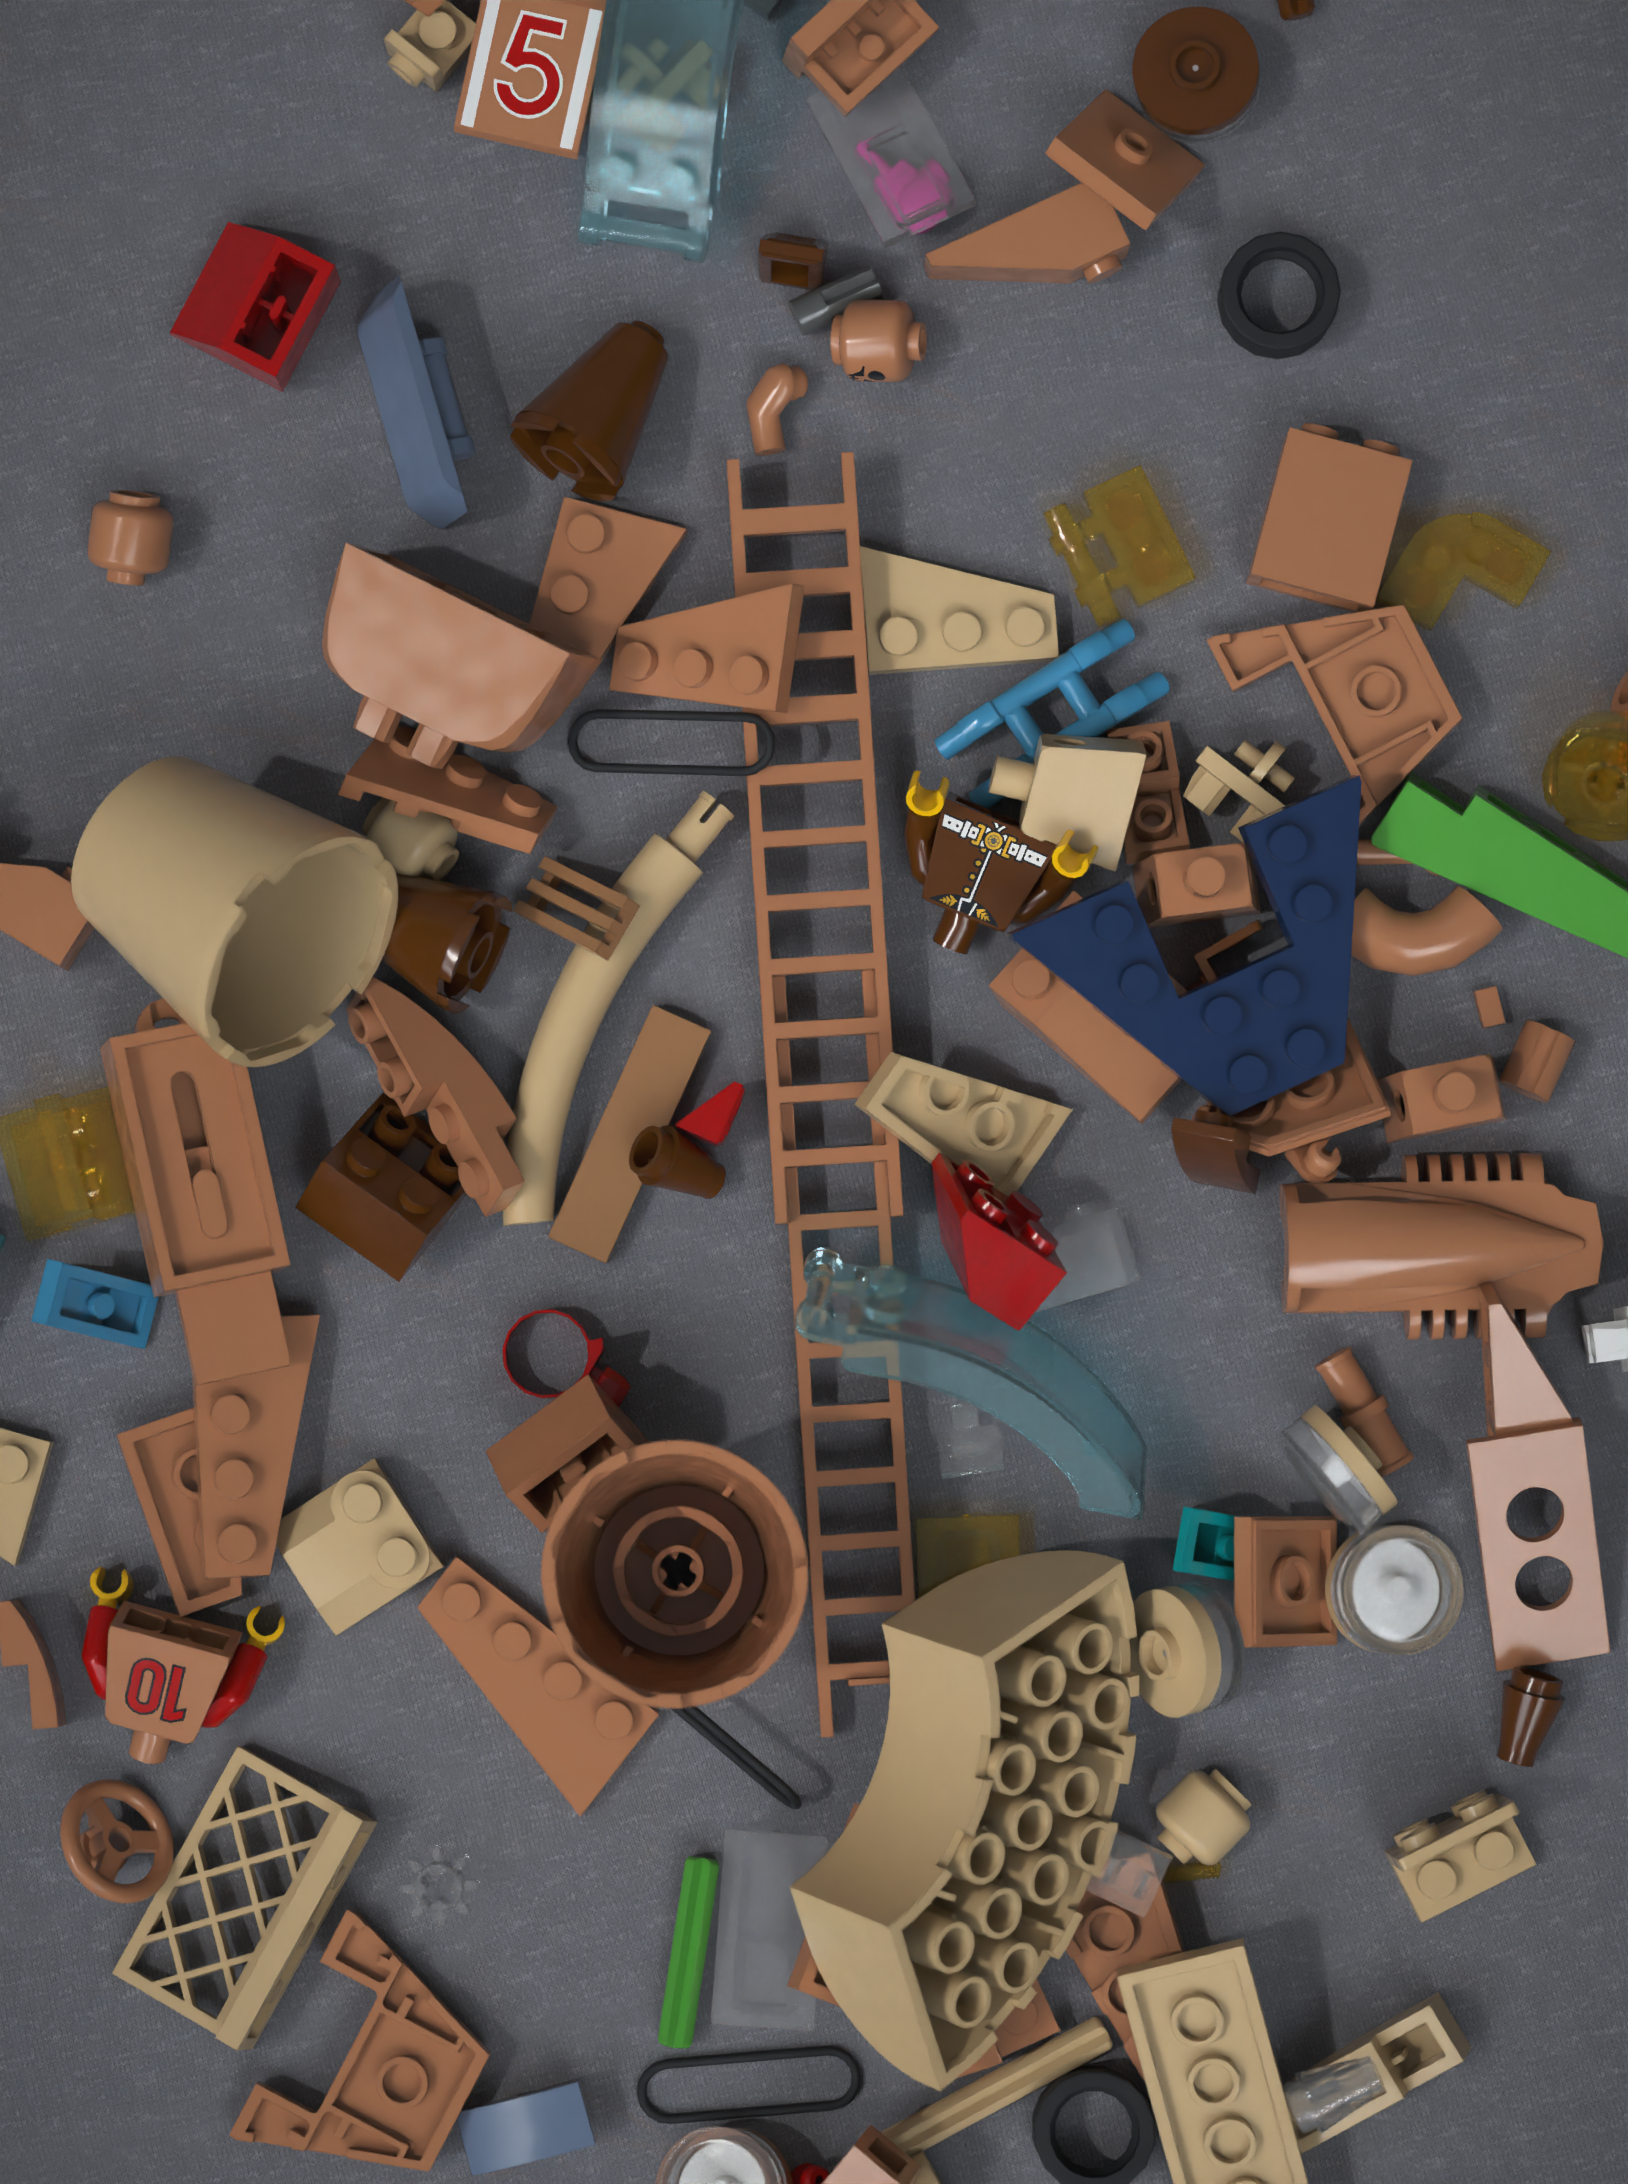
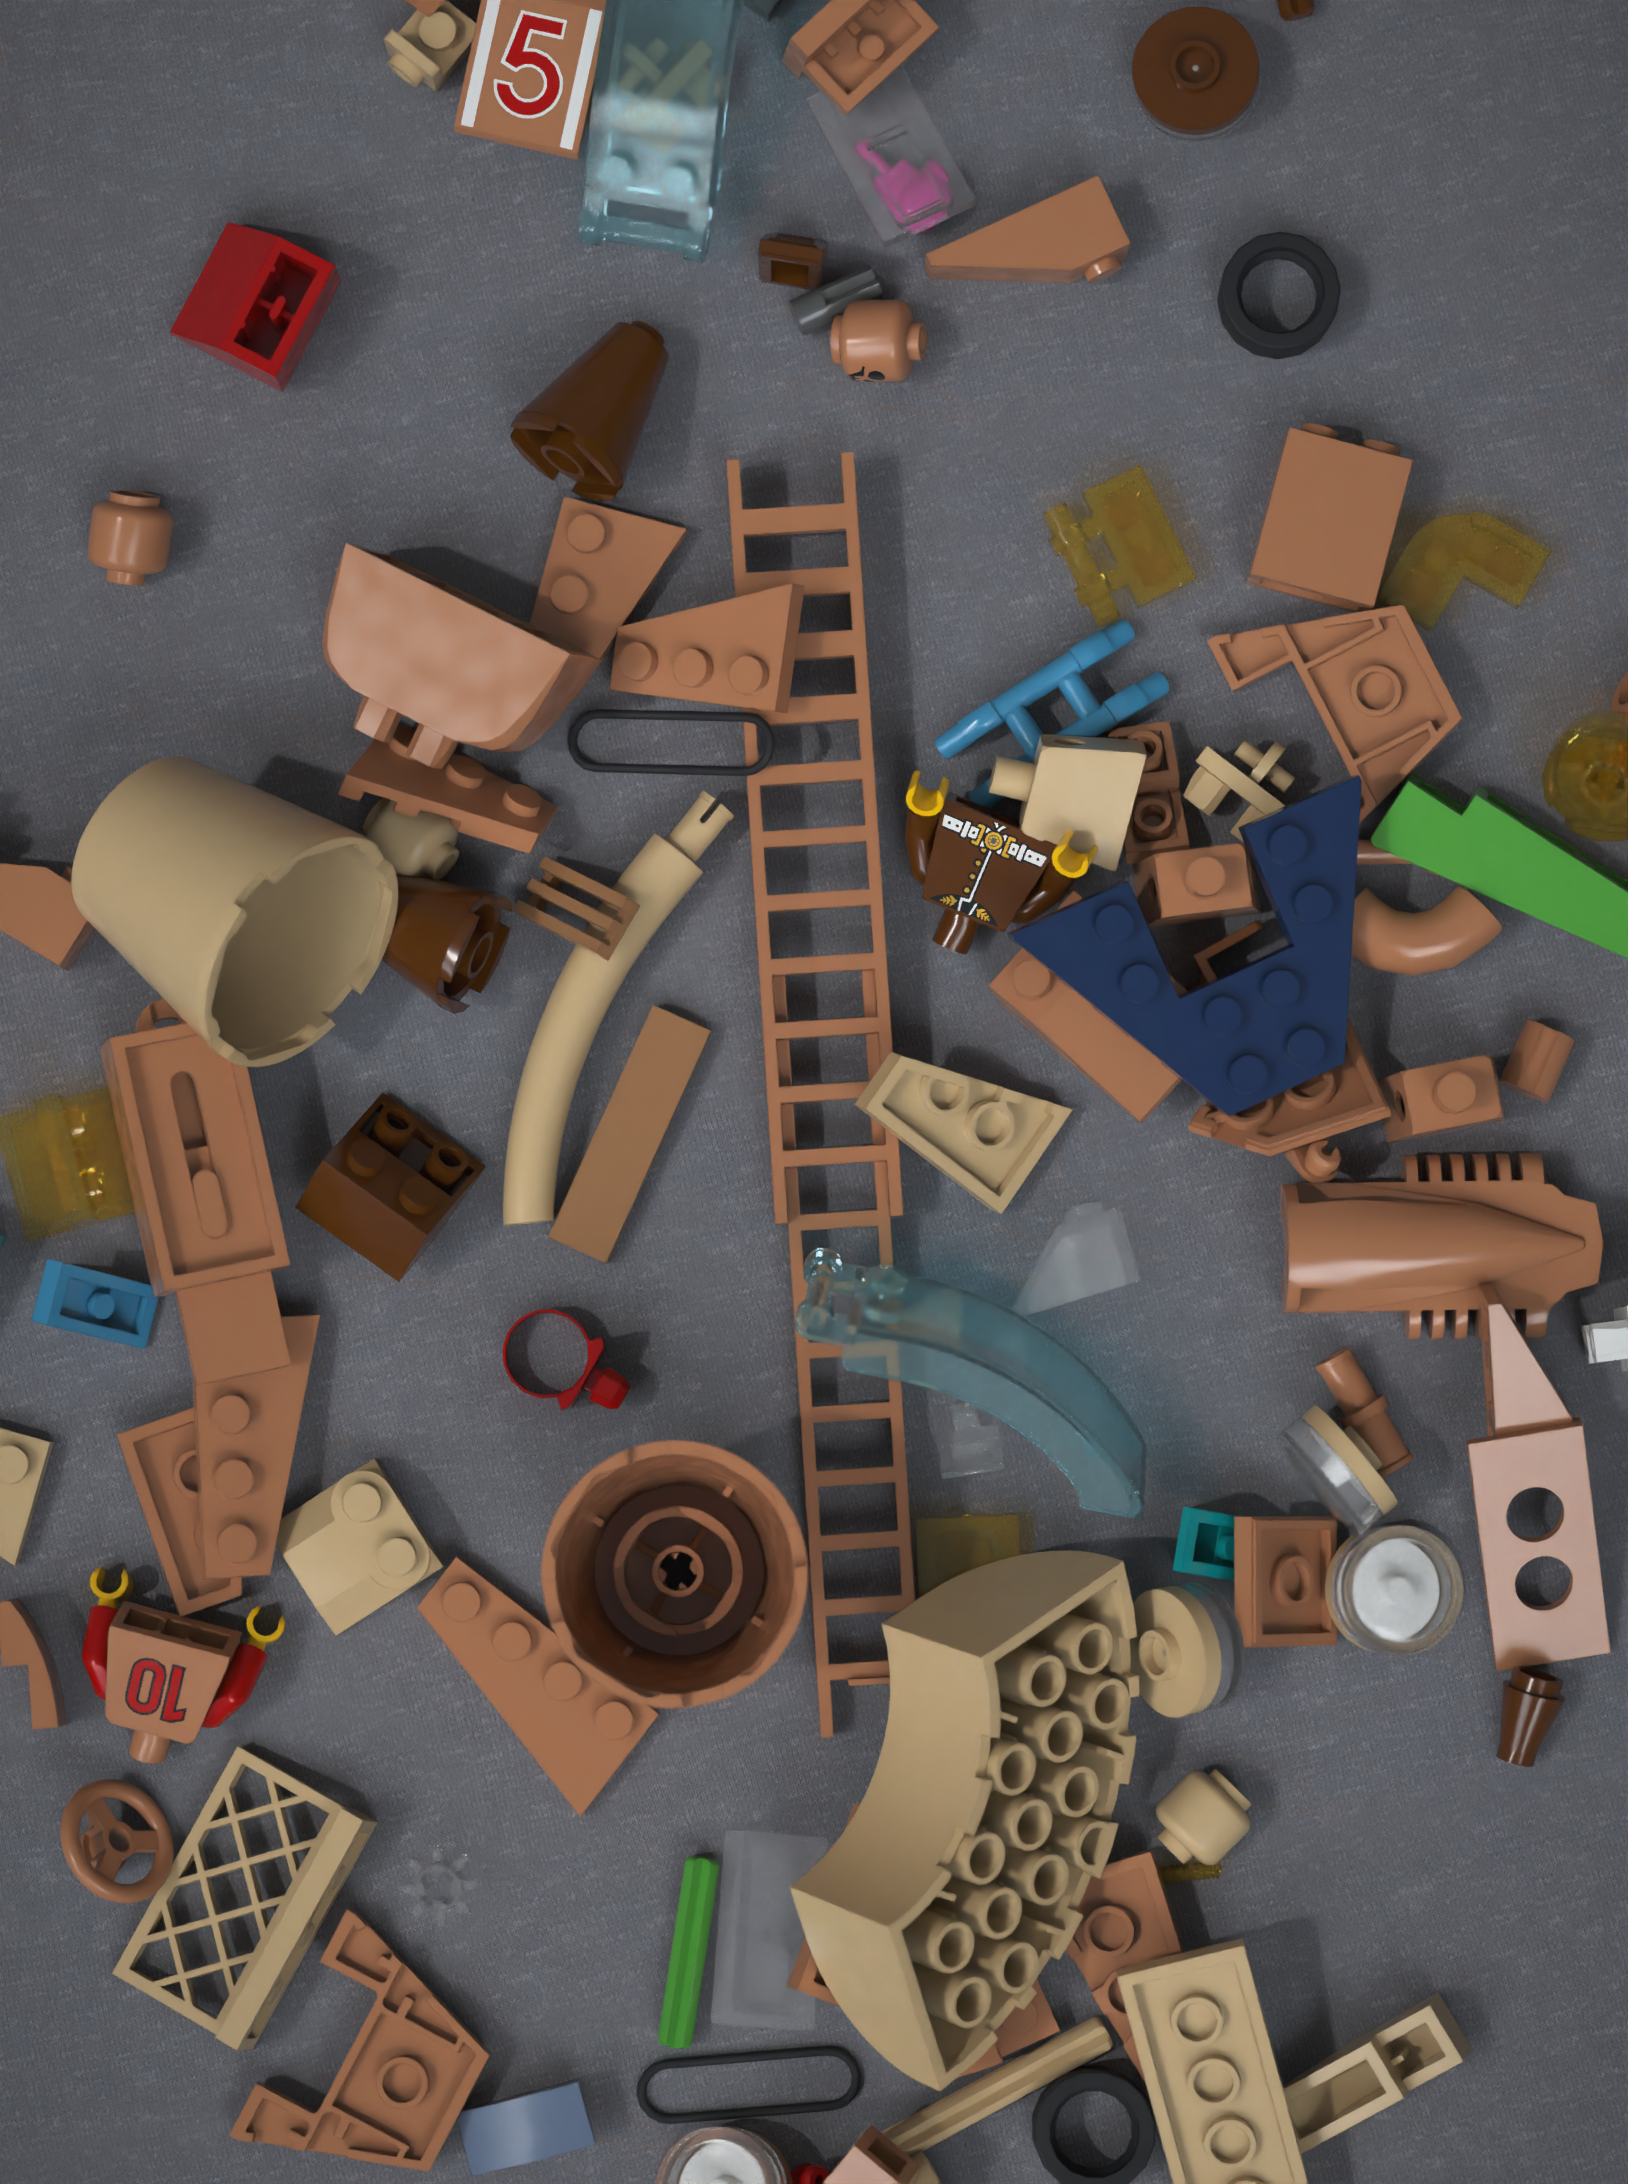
nougat slope [346,977,525,1217] -> none
sand blue piece [357,275,476,529] -> none
nougat slope [485,1374,651,1533] -> none
reddish brown cone [629,1125,726,1199] -> none
black piece [670,1706,801,1809] -> none
red slope [675,1081,746,1148] -> none
nougat arm [746,363,808,456] -> none
tan wing [860,546,1059,675] -> none
red slope [932,1152,1067,1331] -> none
nougat plate [1045,89,1205,230] -> none
clear tile [1086,1830,1174,1918] -> none
reddish brown slope [1171,1110,1261,1194] -> none
clear cone [1283,2055,1385,2134] -> none
tan bracket [1384,1790,1536,1923] -> none
nougat piece [1473,986,1506,1029] -> none

